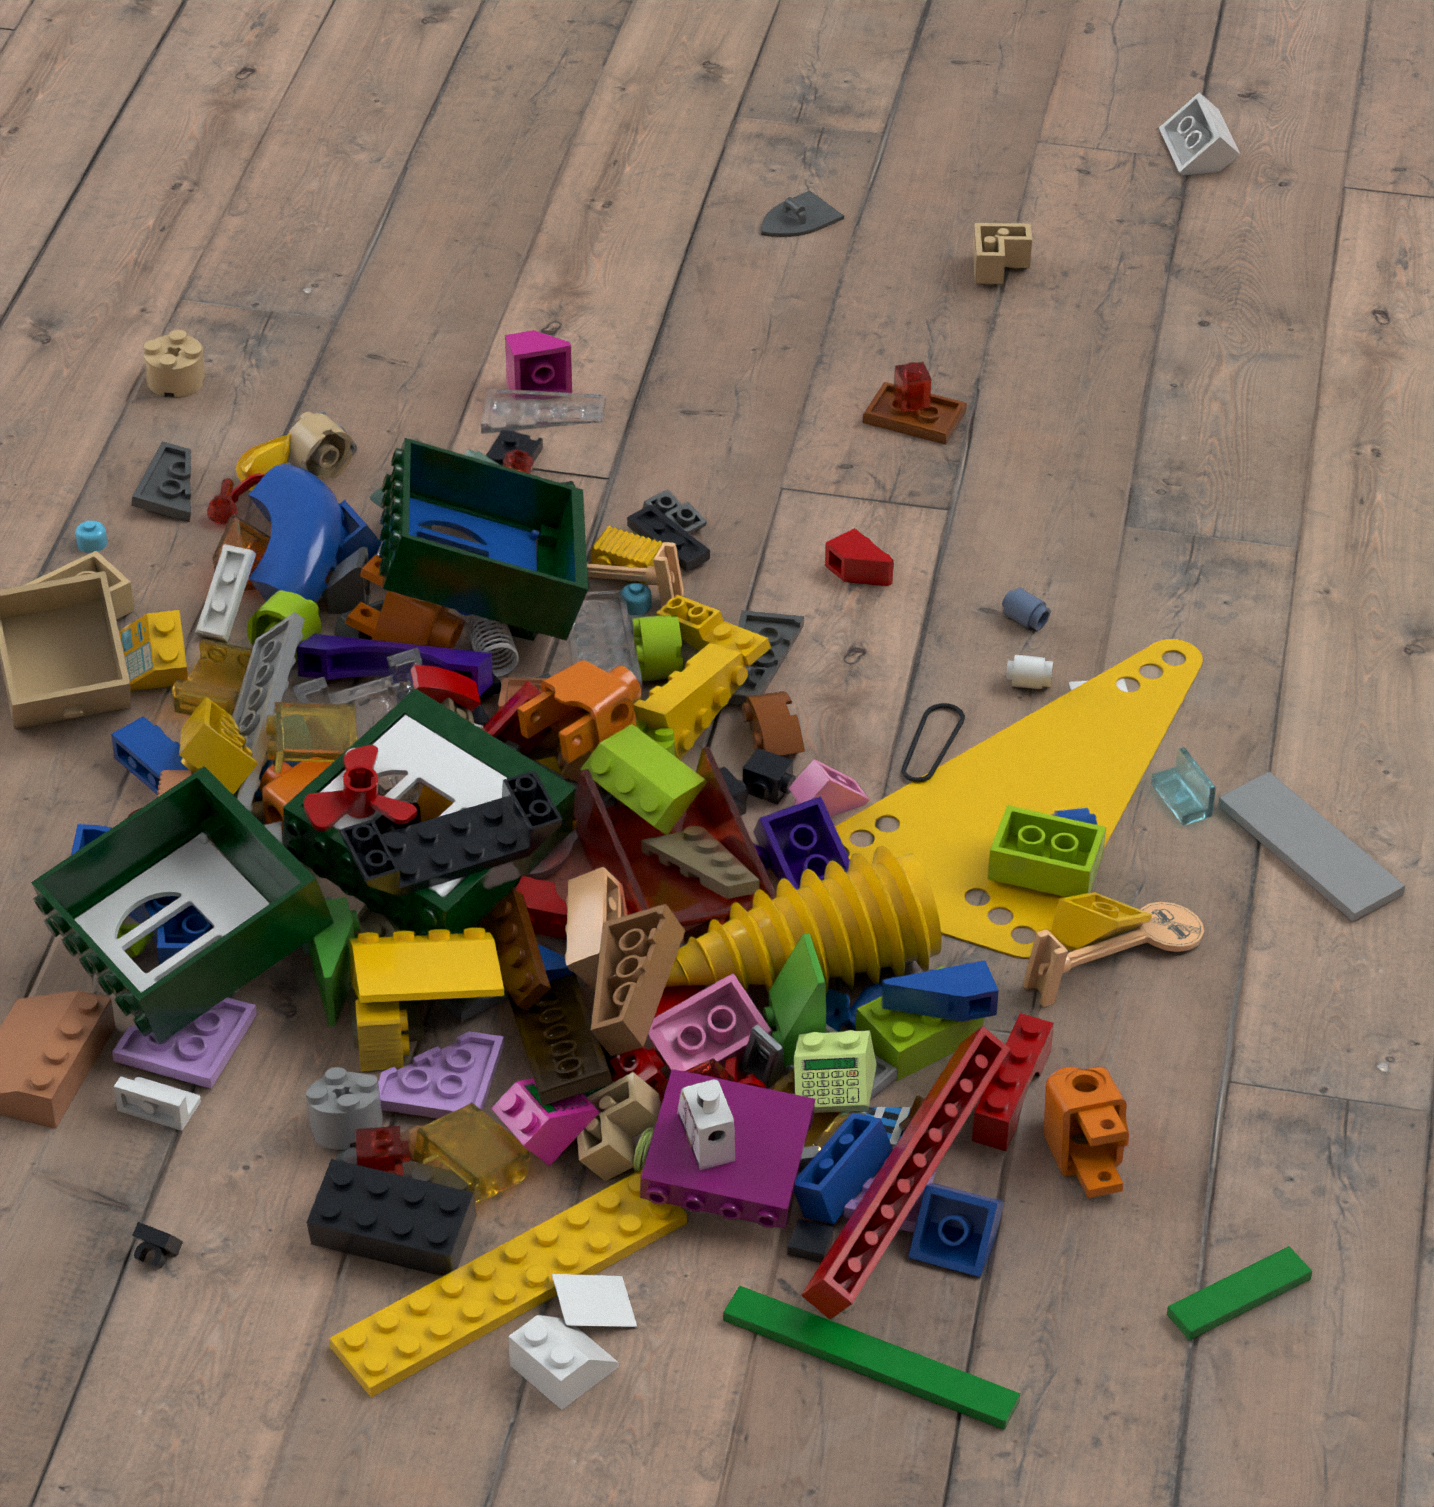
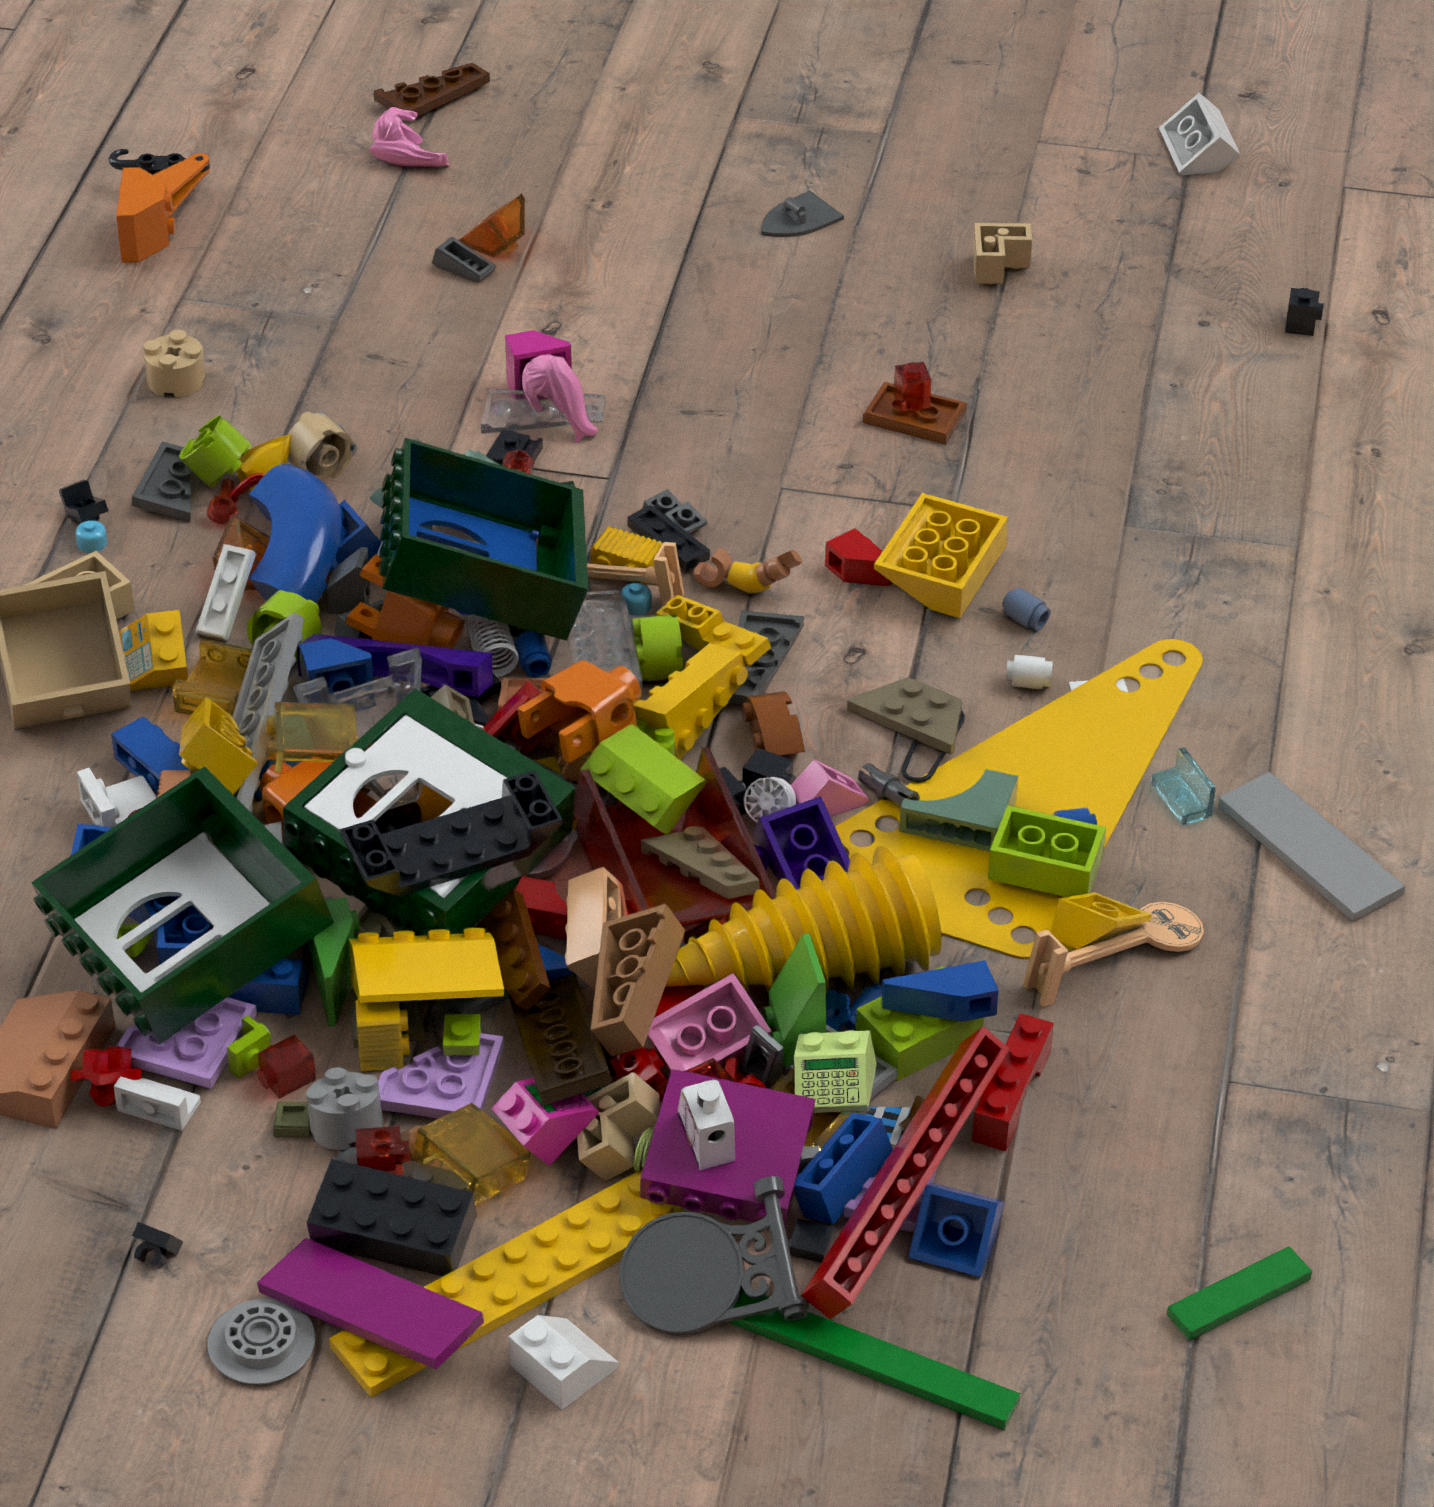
red piece [304,745,417,832] -> none
red slope [410,665,481,711] -> none
white sticker [552,1274,637,1327] -> none
orange piece [1043,1066,1129,1198] -> none
none -> black bracket [59,479,109,523]
none -> red hips [70,1046,141,1107]
none -> white bracket [77,768,157,828]
none -> orange slope [108,149,210,262]
none -> lime brick [179,415,252,488]
none -> light grey wheel [207,1298,315,1385]
none -> lime bracket [227,1015,272,1079]
none -> blue slope [229,958,311,1015]
none -> clear red brick [257,1034,316,1099]
none -> magenta tile [257,1238,484,1369]
none -> olive tile [273,1101,311,1138]
none -> blue slope [299,638,375,717]
none -> bright pink hair [370,107,449,167]
none -> reddish brown wing [374,62,490,117]
none -> dark grey slope [432,237,496,282]
none -> lime bracket [443,1014,481,1056]
none -> clear orange slope [458,194,525,257]
none -> blue brick [514,631,552,678]
none -> bright pink hair [522,354,598,442]
none -> dark grey piece [619,1176,809,1335]
none -> nougat piece [694,547,802,594]
none -> white wheel [744,777,796,822]
none -> dark tan wing [847,677,962,755]
none -> dark grey pin [858,763,920,807]
none -> yellow slope [874,493,1008,618]
none -> sand green arch [899,769,1018,851]
none -> black brick [1285,288,1324,336]

